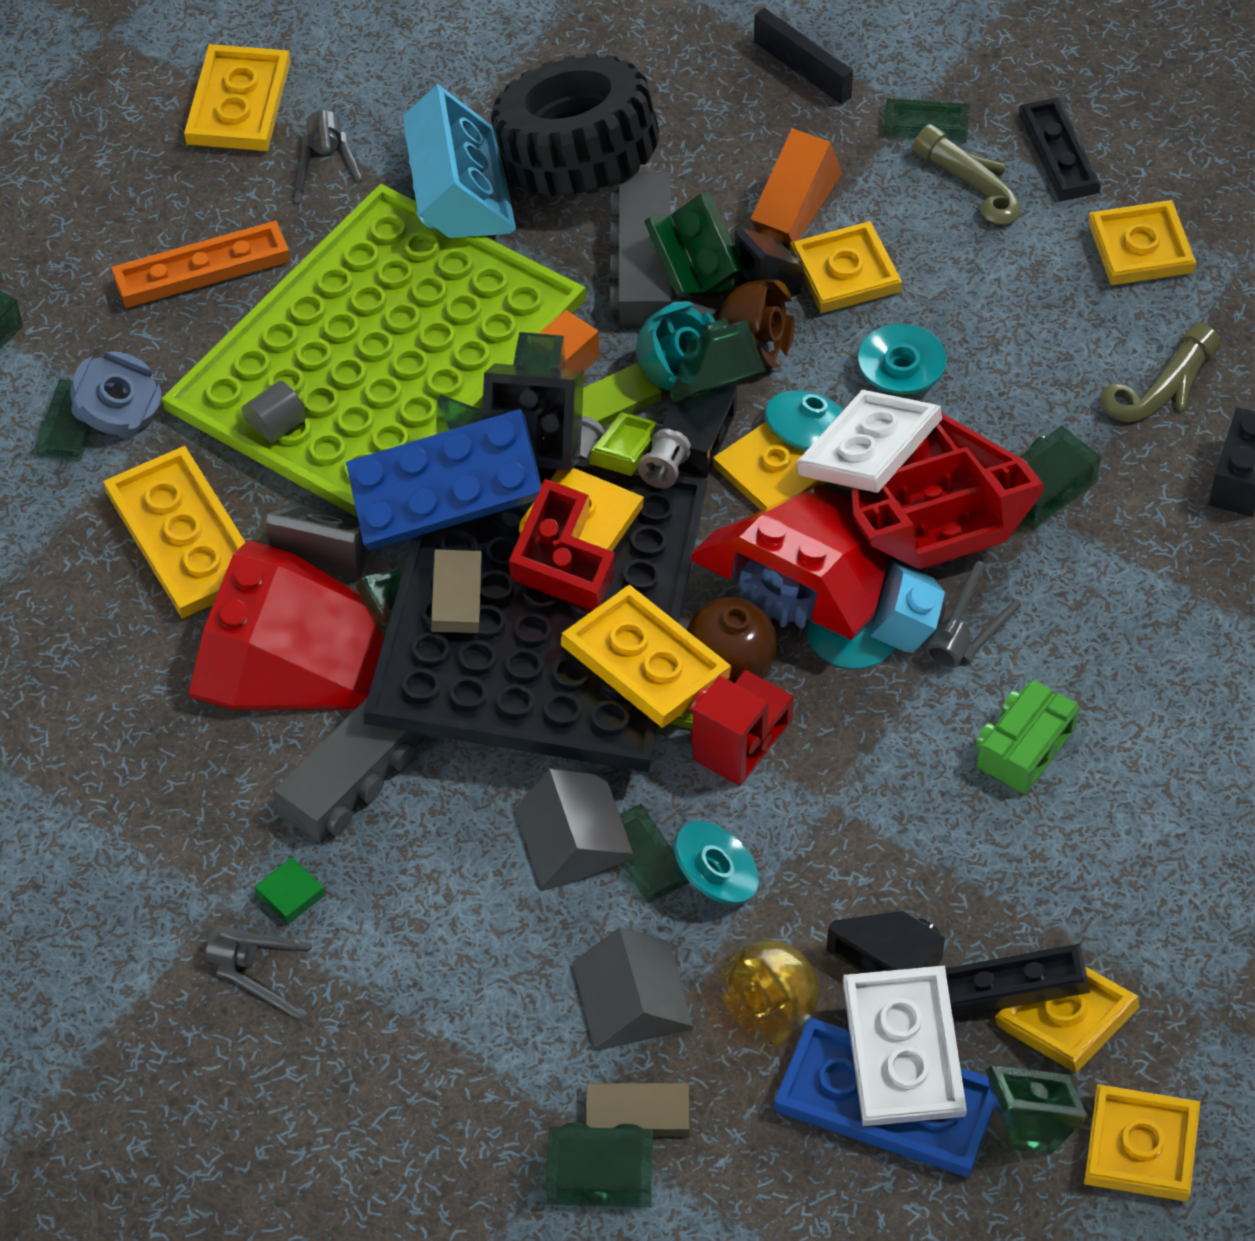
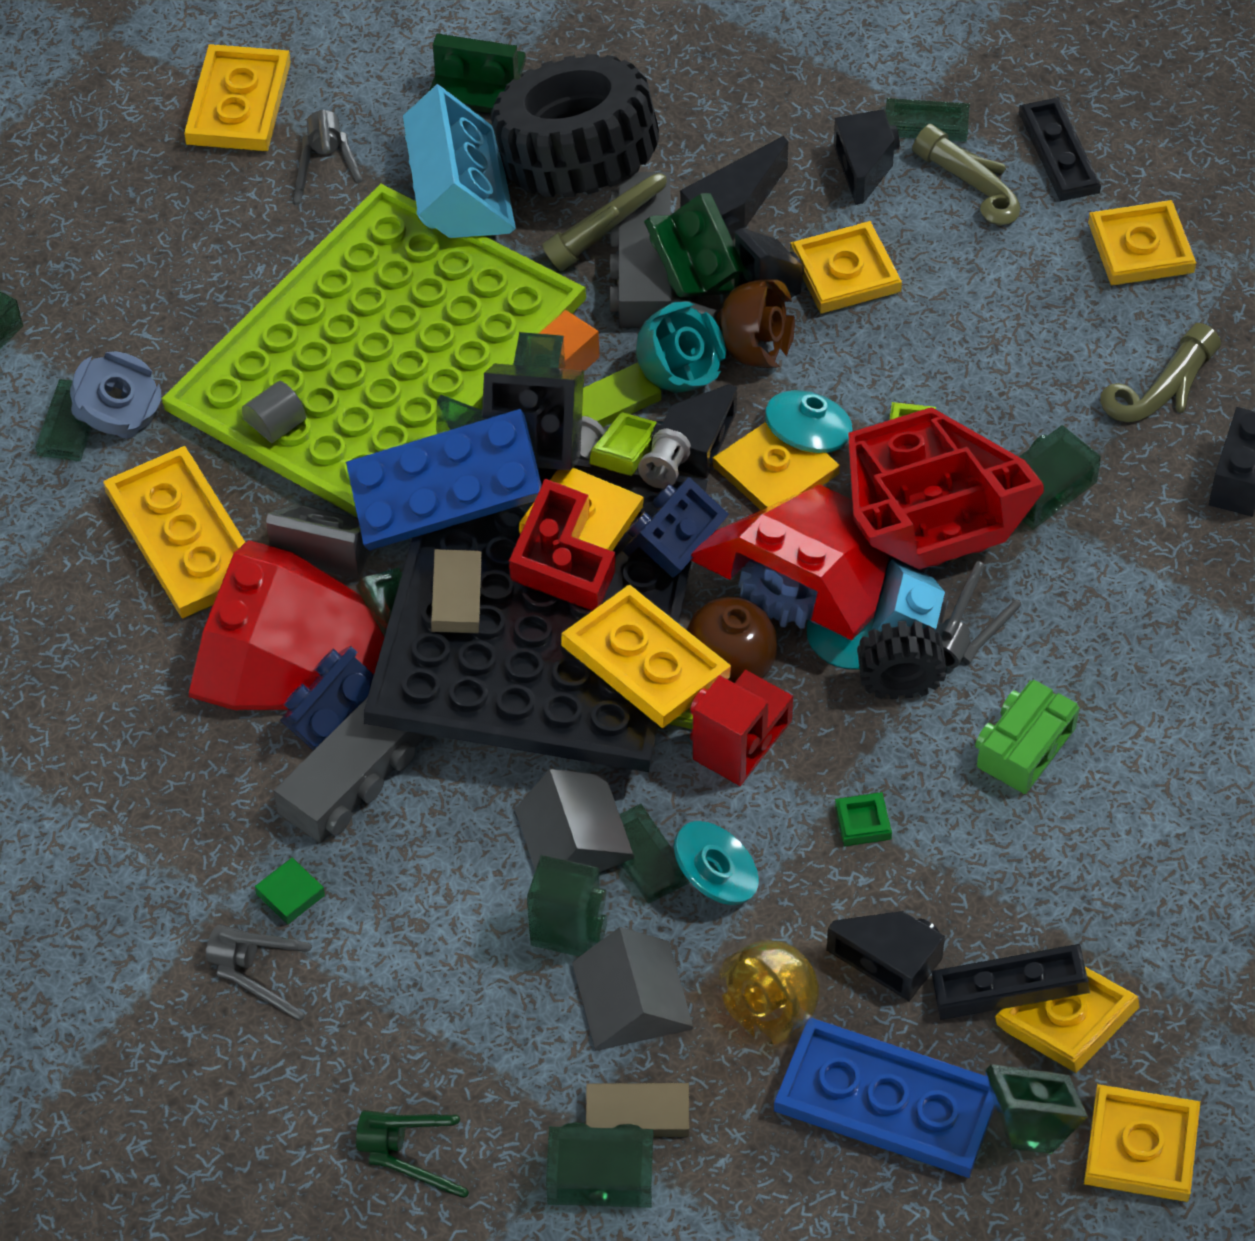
orange plate [111,220,290,309] -> none
clear green slope [670,318,765,403] -> none
orange slope [750,128,843,245] -> none
black tile [754,7,853,105] -> none
white tile [796,390,942,493] -> none
white tile [843,966,967,1127] -> none
teal dish [858,323,947,395] -> none
none -> dark blue bracket [280,646,374,751]
none -> dark green plant [356,1110,469,1198]
none -> dark green bracket [429,33,526,113]
none -> clear green brick [527,855,607,957]
none -> olive plant [542,173,667,272]
none -> dark blue bracket [622,477,729,578]
none -> black slope [680,136,789,240]
none -> black slope [833,109,900,205]
none -> green tile [834,792,892,846]
none -> black tyre [857,621,946,699]

